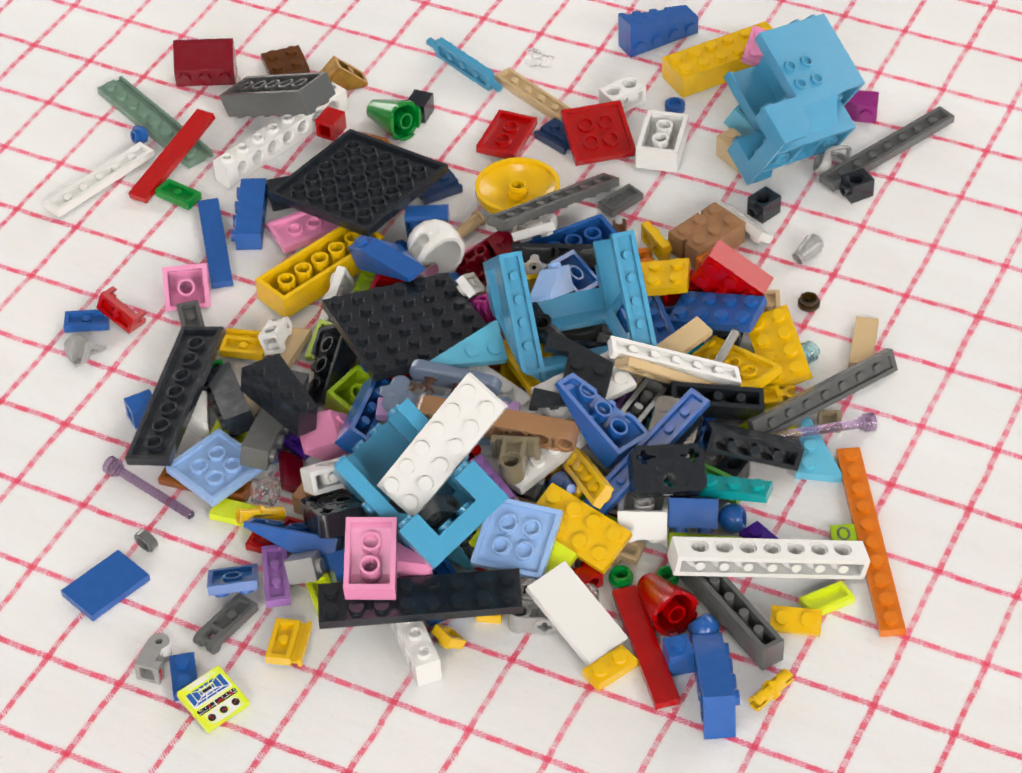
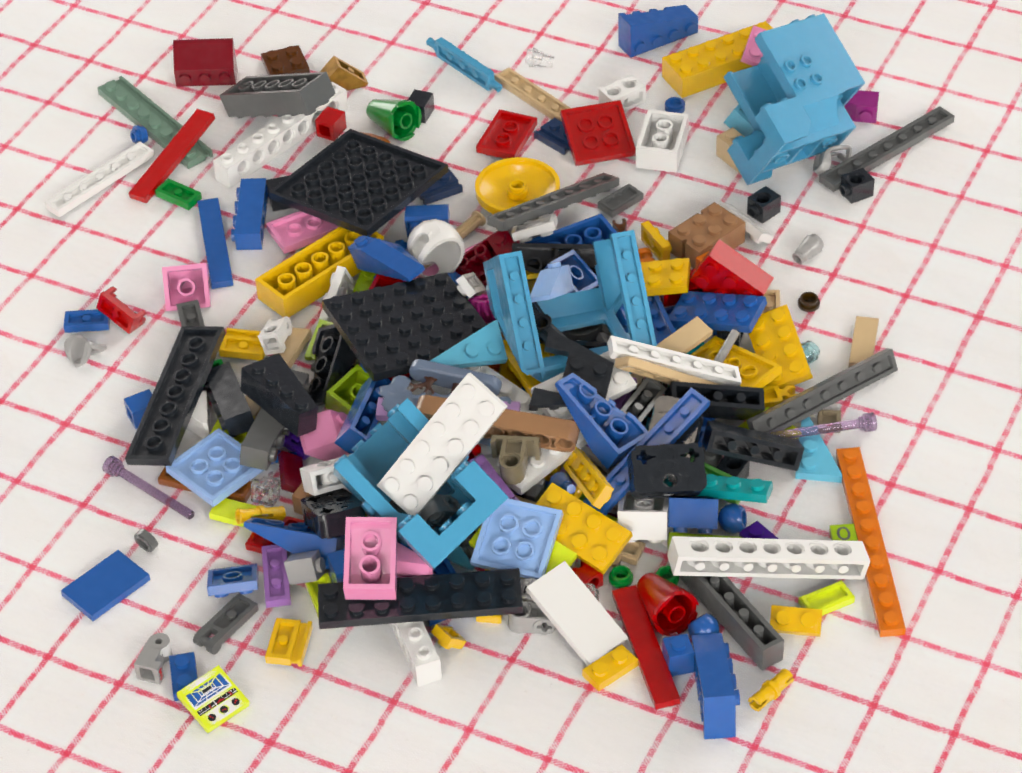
white plate [524,254,547,275] -> none

